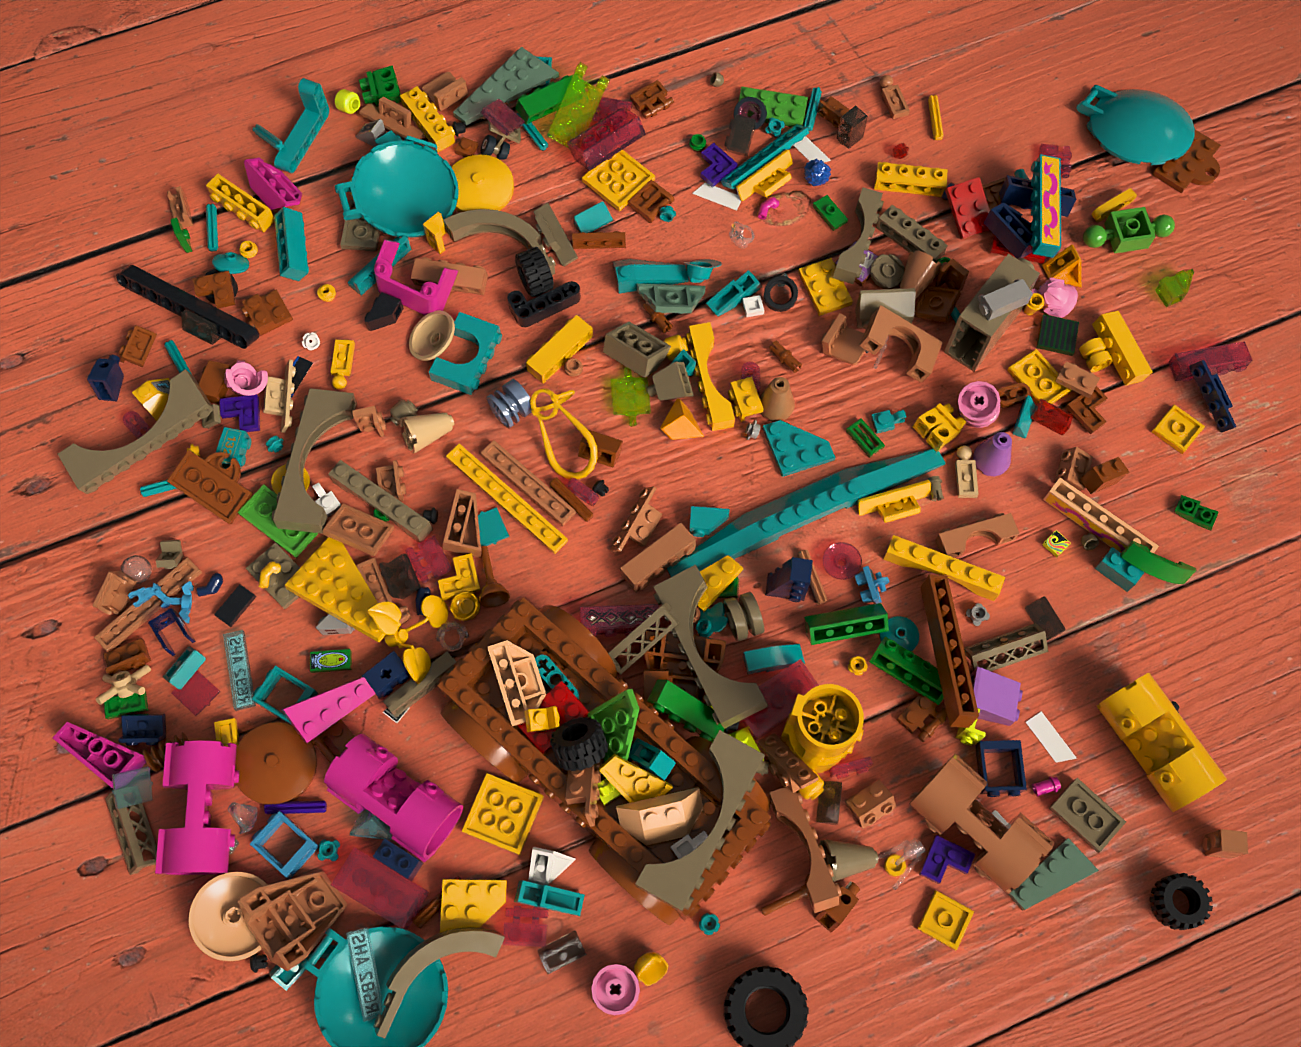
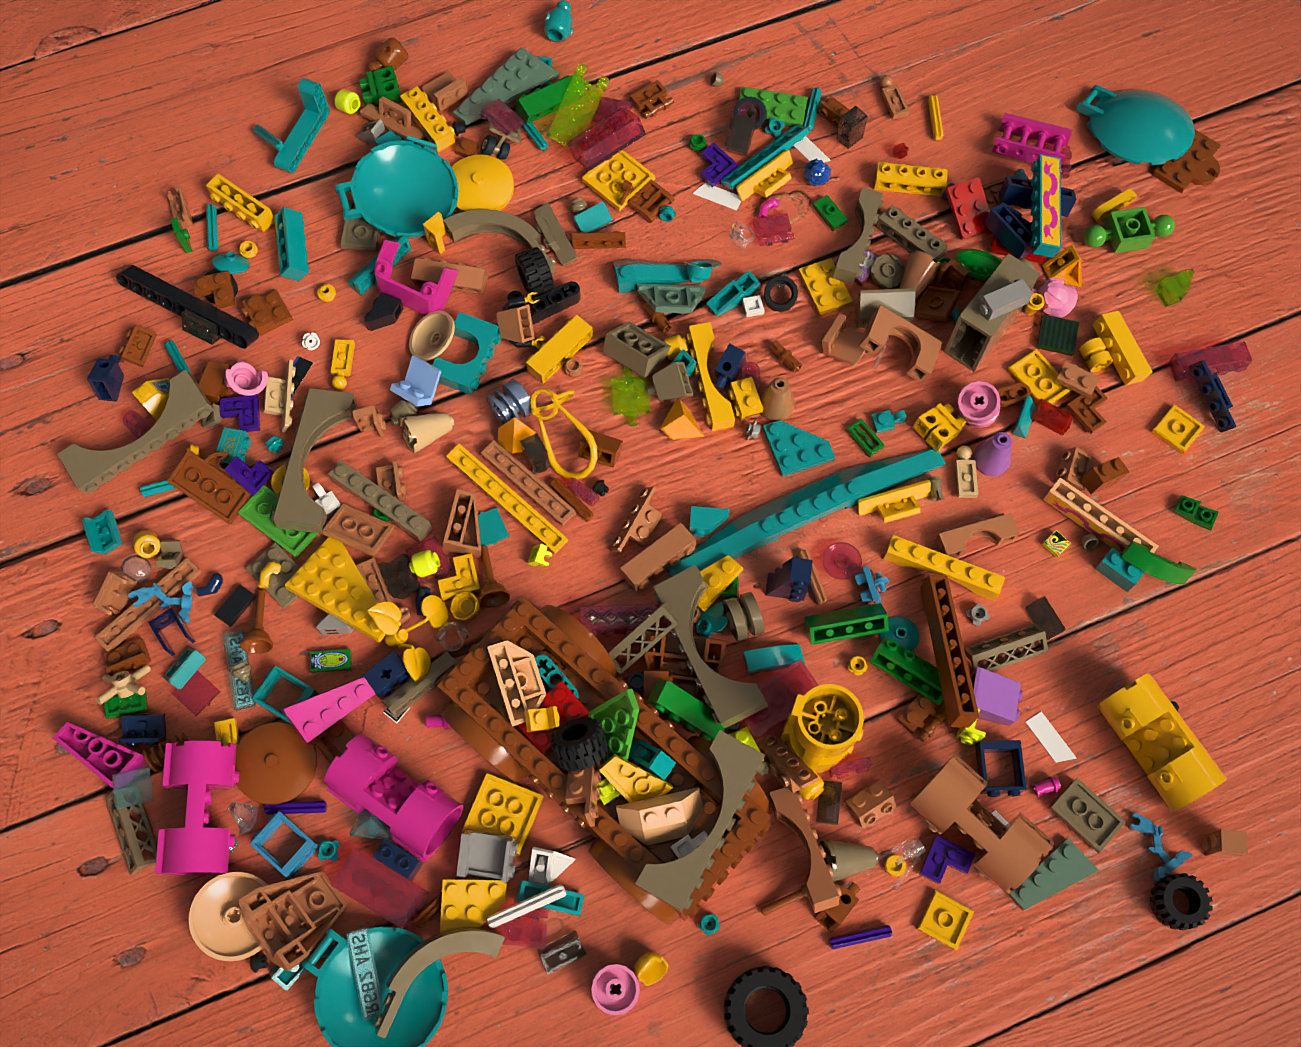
dark pink wedge [244,158,302,210] -> none
black piece [423,507,438,524] -> none
none -> teal bracket [82,510,123,555]
none -> yellow head [132,530,161,558]
none -> dark purple plate [224,456,274,496]
none -> dark tan plate [231,660,251,682]
none -> dark orange piece [240,590,273,654]
none -> dark orange piece [368,37,408,72]
none -> light blue bracket [390,355,441,406]
none -> neon yellow head [409,549,440,578]
none -> dark pink pin [426,715,451,729]
none -> light grey panel [456,829,518,883]
none -> white axle [487,884,566,928]
none -> nougat torso [493,292,545,349]
none -> light orange slope [498,417,536,453]
none -> clear smoke brick [520,433,550,474]
none -> neon yellow tile [527,543,552,567]
none -> teal piece [544,0,573,42]
none -> dark tan plate [570,198,587,215]
none -> dark orange hand [619,180,633,205]
none -> dark blue plate [627,672,644,692]
none -> dark blue torso [713,343,746,390]
none -> clear pink plate [753,213,795,246]
none -> dark purple axle [829,925,892,949]
none -> green dish [954,249,1003,282]
none -> dark pink fence [992,113,1072,165]
none -> dark azure piece [1128,813,1192,882]

